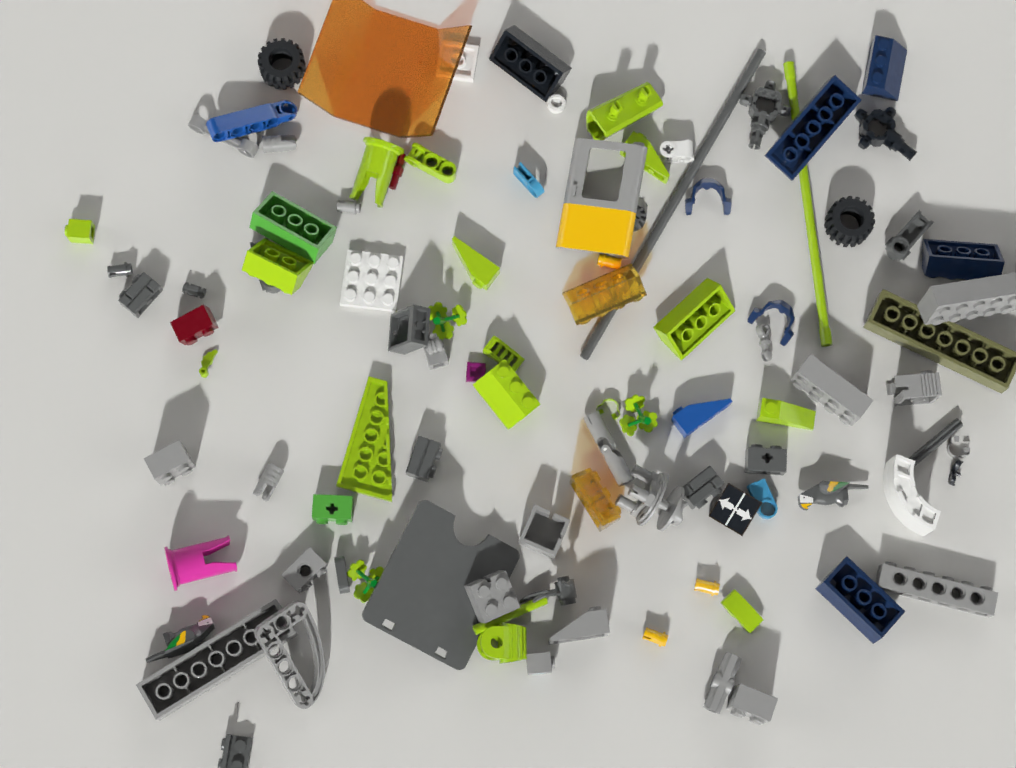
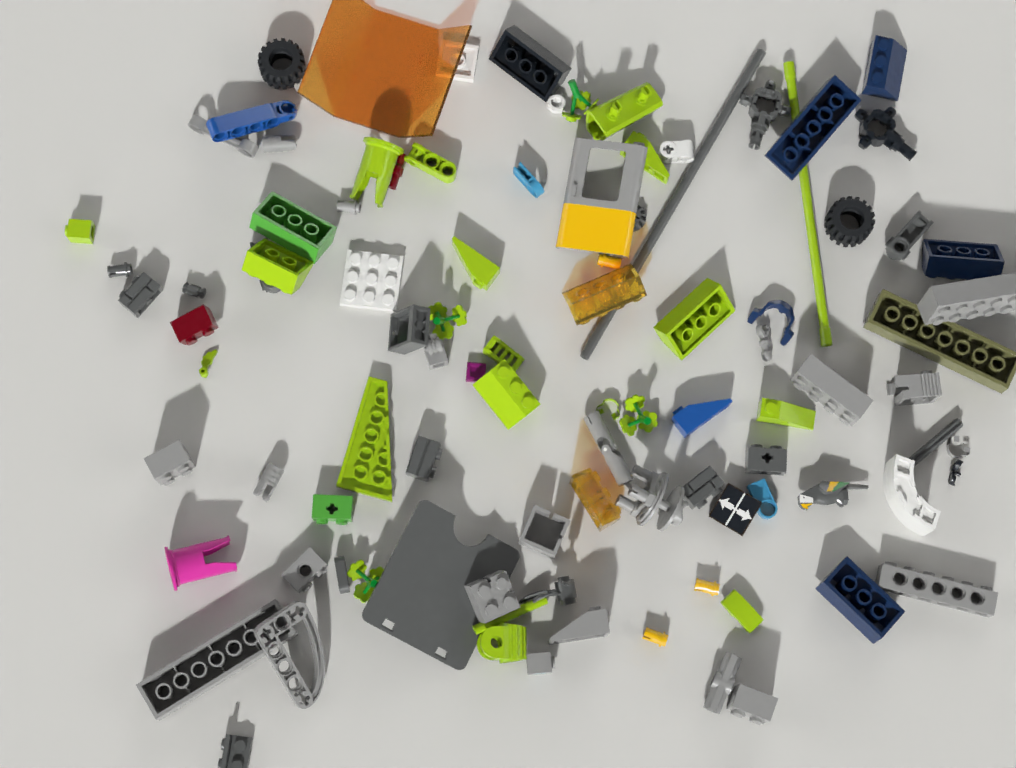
dark grey animal [145,615,215,663] -> none
dark blue helmet [685,178,732,215] -> none
none -> plant [562,79,599,122]

